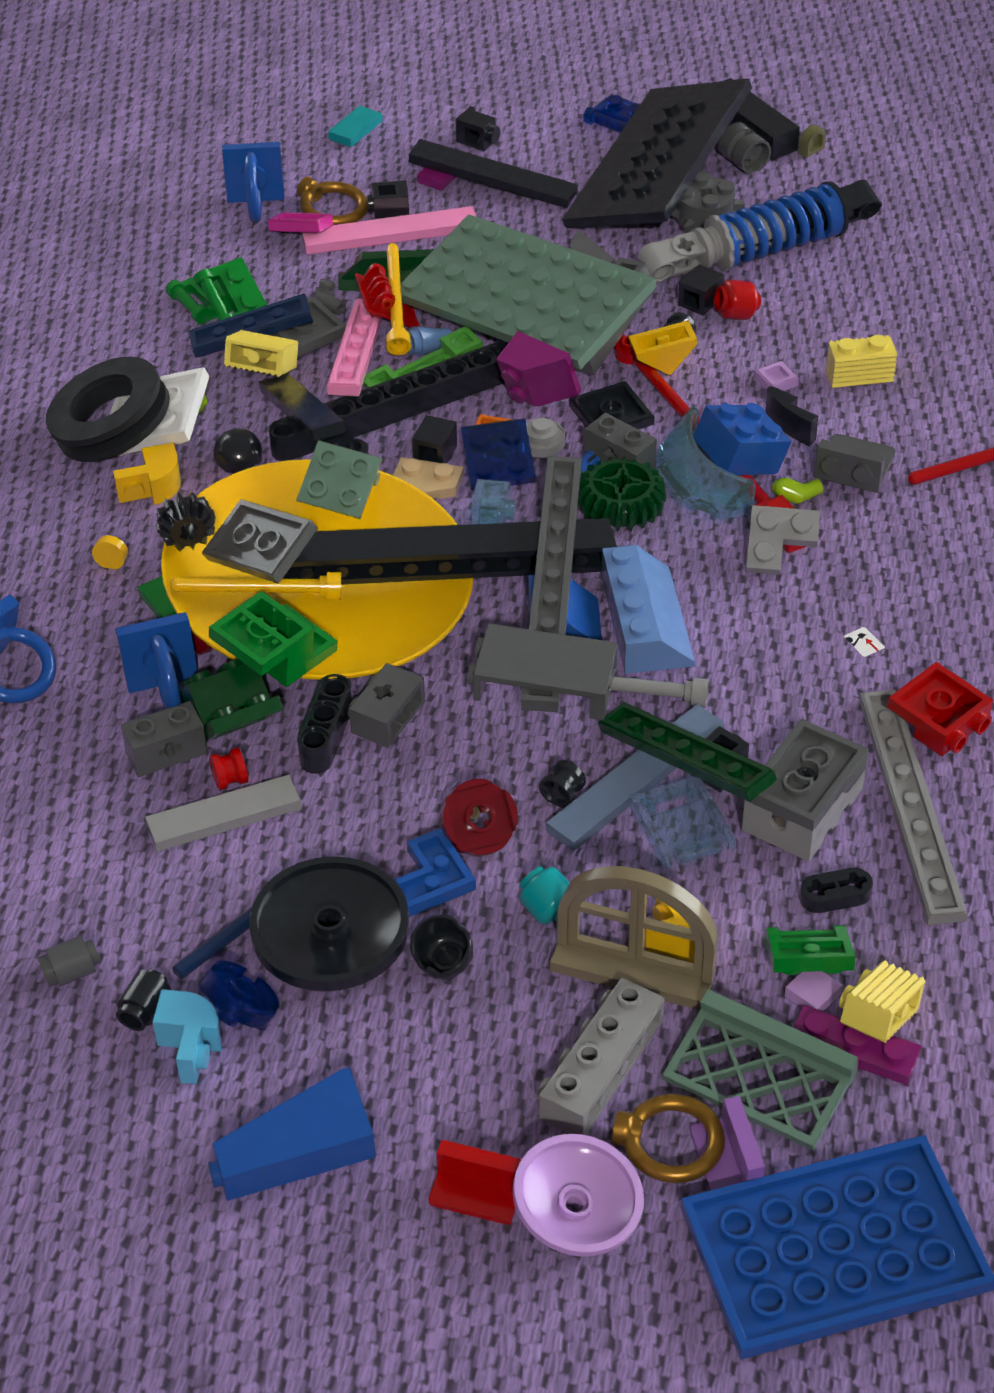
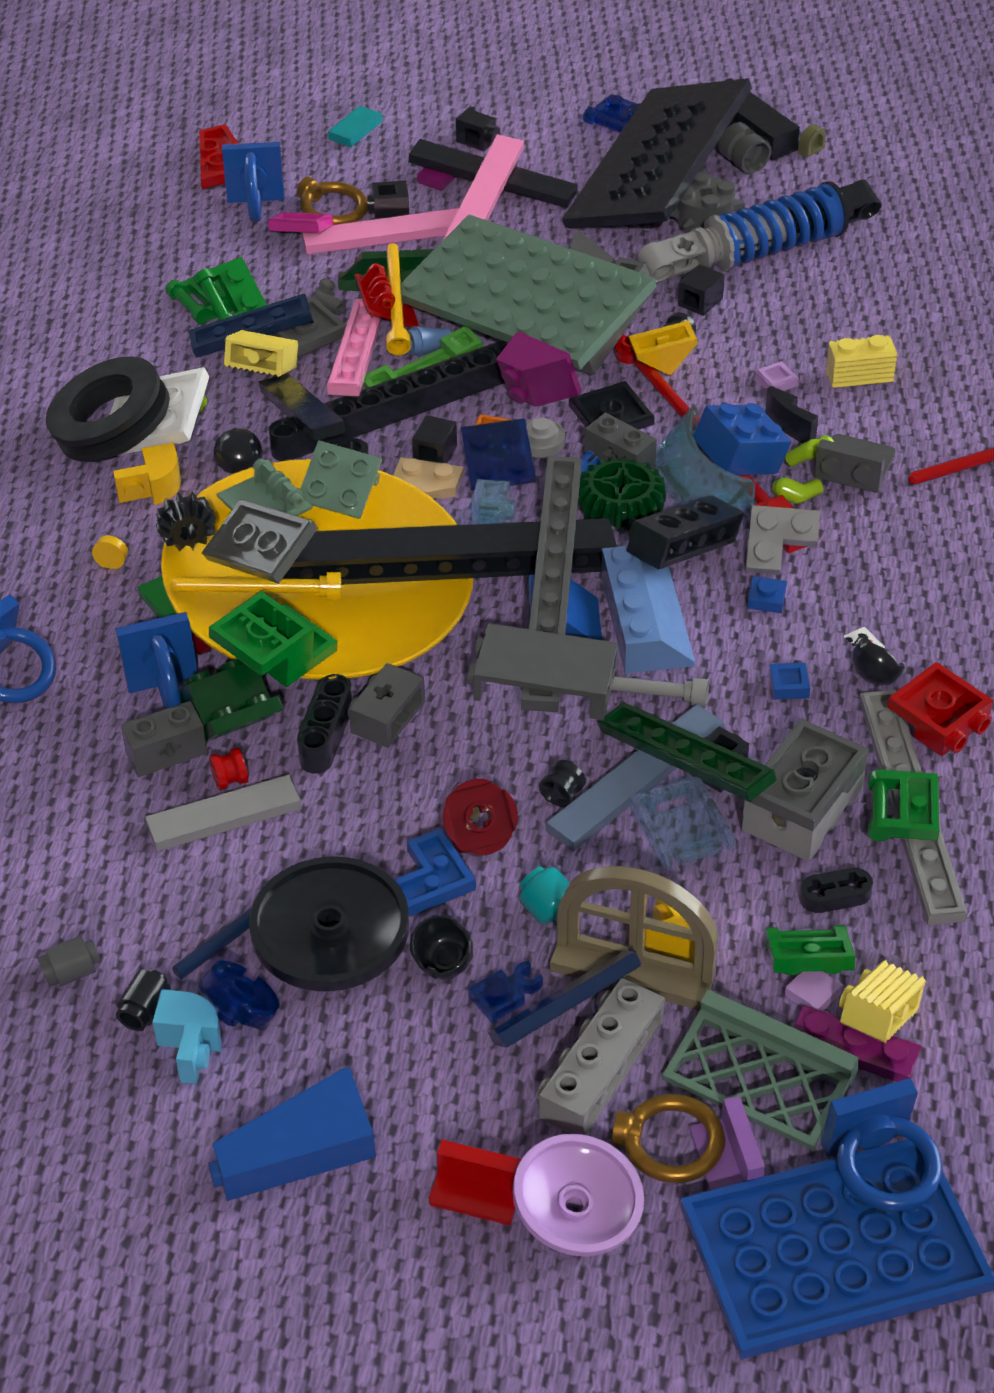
red head [713,280,761,320] -> none
none -> red wing [199,124,239,189]
none -> sand green hinge [217,459,312,516]
none -> bright pink tile [443,134,524,240]
none -> clear blue plate [468,961,543,1023]
none -> dark blue tile [488,951,642,1048]
none -> black brick [626,495,744,570]
none -> blue plate [747,576,787,613]
none -> blue plate [769,663,810,700]
none -> lime arm [785,435,834,467]
none -> blue tile [821,1078,942,1211]
none -> black hair [852,635,906,686]
none -> green plate [868,770,940,842]

